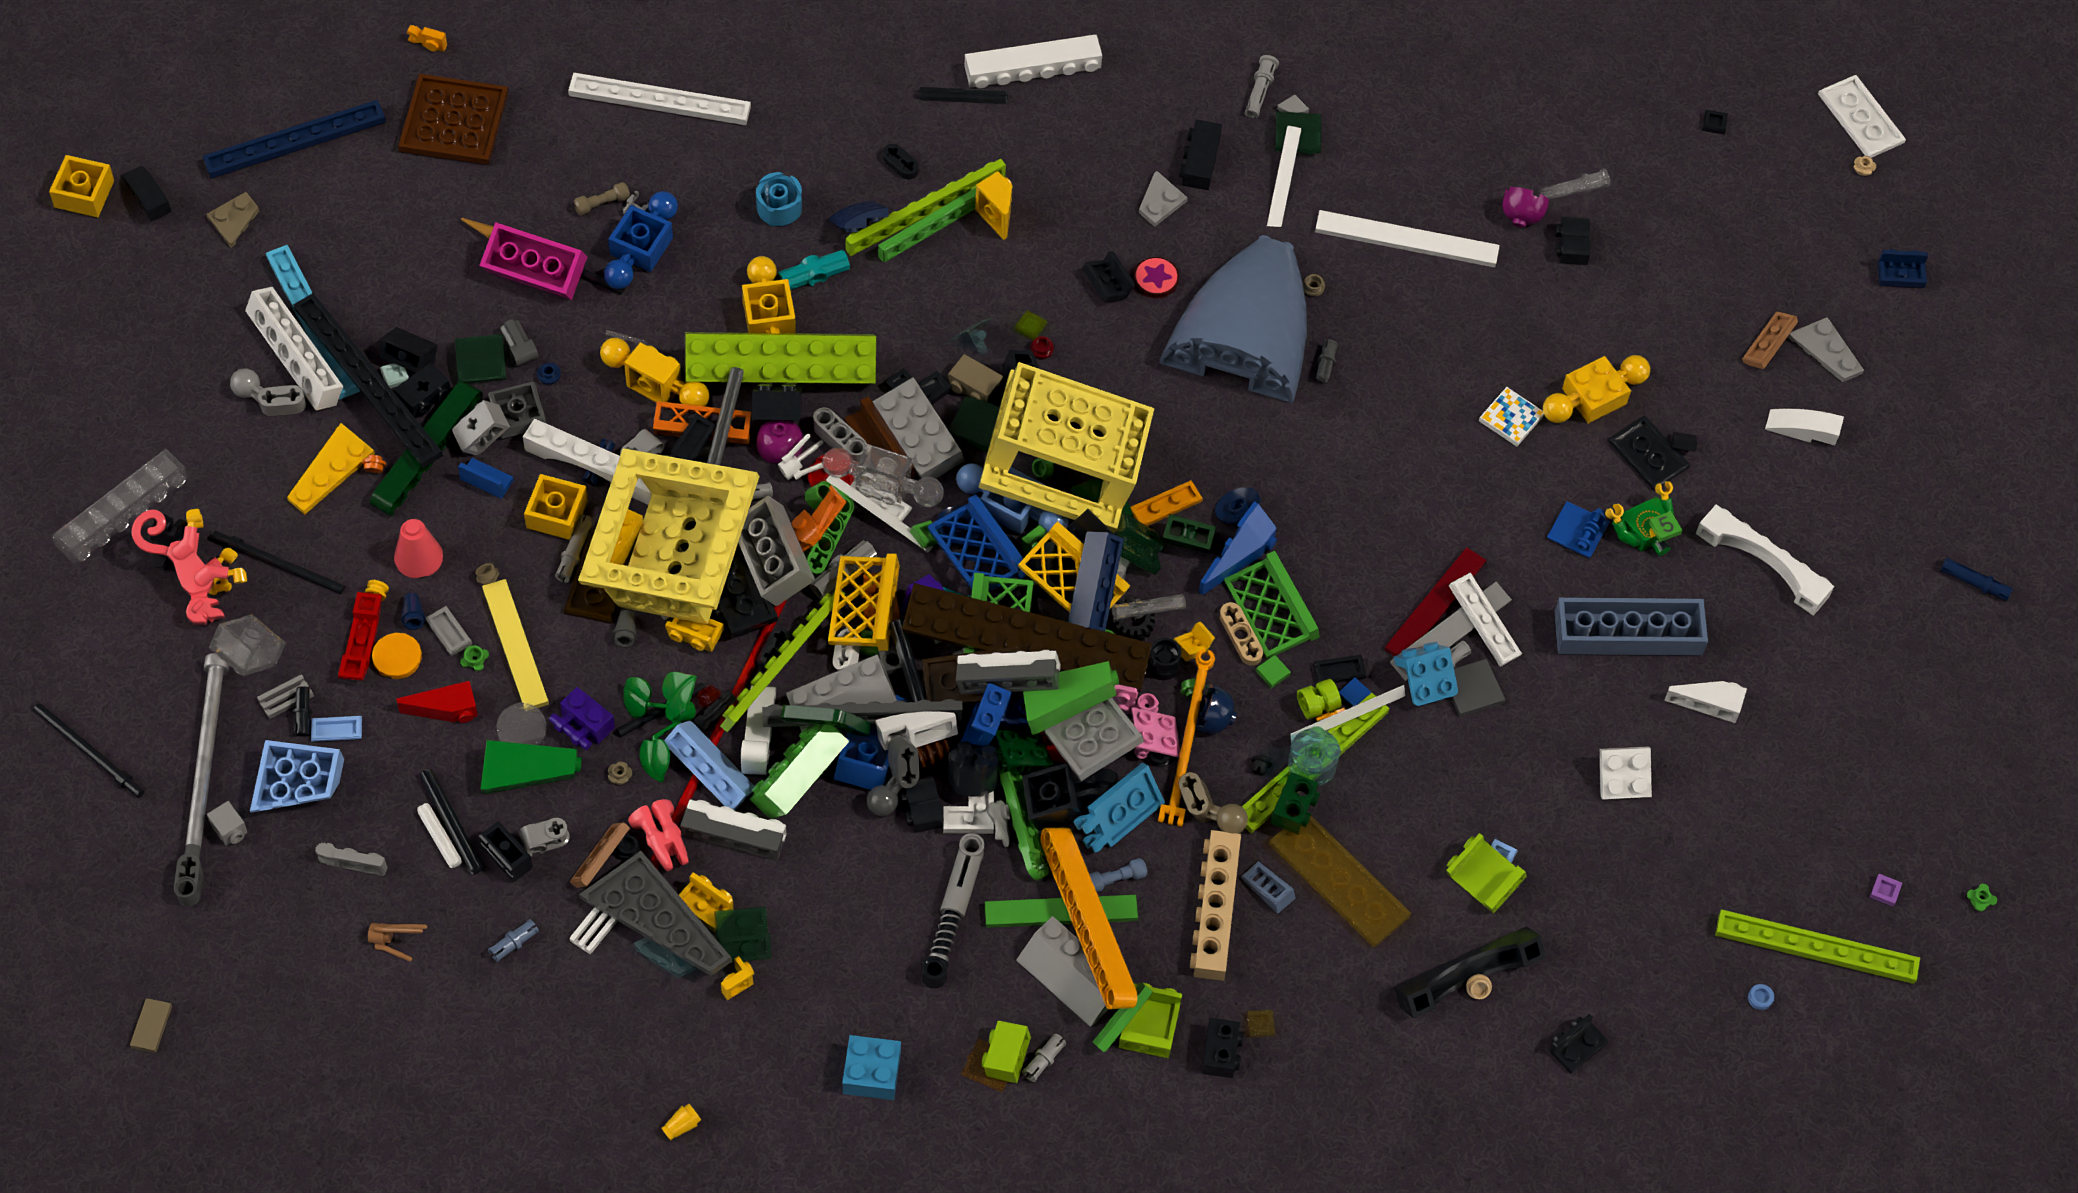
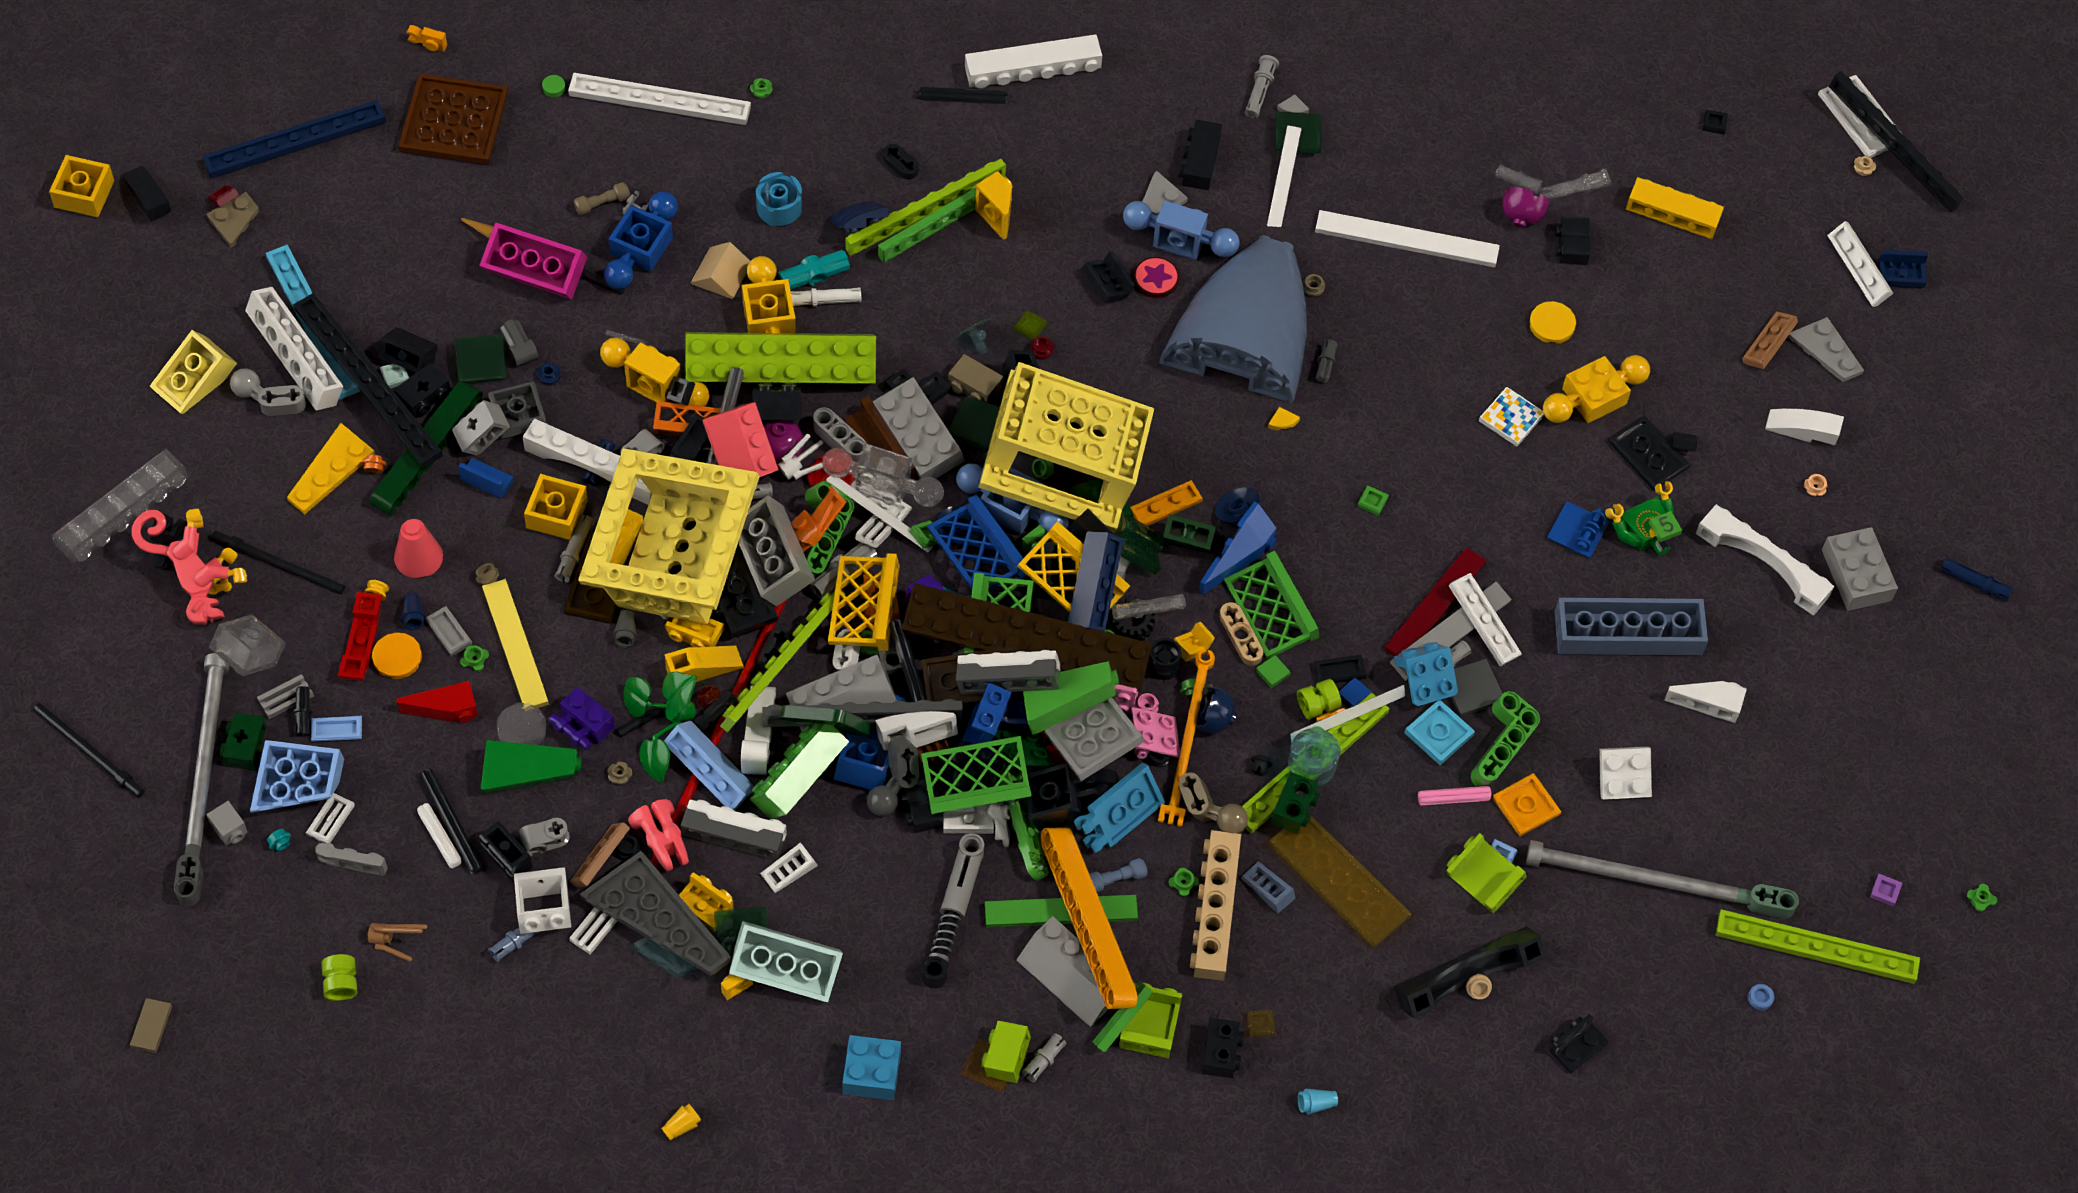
none -> light yellow slope [150,330,237,414]
none -> dark red tile [208,185,239,208]
none -> dark green brick [220,712,267,771]
none -> teal plate [267,829,291,852]
none -> white tile [306,793,355,844]
none -> lime wheel [321,954,358,1001]
none -> white window [514,867,571,934]
none -> bright green tile [542,75,565,97]
none -> yellow slope [665,646,744,682]
none -> black tile [667,376,695,406]
none -> tan slope [691,242,750,299]
none -> coral slope [702,402,778,477]
none -> light aqua slope [729,921,843,1002]
none -> bright green plate [750,78,773,98]
none -> white slope [760,843,818,893]
none -> white pin [791,287,861,307]
none -> white tile [855,515,894,548]
none -> bright green fence [921,736,1031,814]
none -> medium blue brick [1123,200,1240,260]
none -> bright green plate [1168,868,1199,896]
none -> yellow tile [1268,407,1300,430]
none -> medium azure cone [1298,1089,1338,1115]
none -> bright green tile [1357,485,1389,516]
none -> medium azure plate [1405,700,1475,765]
none -> bright pink axle [1418,786,1491,806]
none -> bright green beam [1471,691,1540,787]
none -> light orange tile [1492,773,1561,836]
none -> clear pin [1495,164,1543,194]
none -> flat silver piece [1526,840,1799,919]
none -> yellow tile [1530,301,1576,344]
none -> yellow brick [1626,177,1724,239]
none -> light nougat plate [1804,474,1827,496]
none -> light grey brick [1822,527,1898,611]
none -> white tile [1827,221,1893,307]
none -> black plate [1829,71,1963,212]

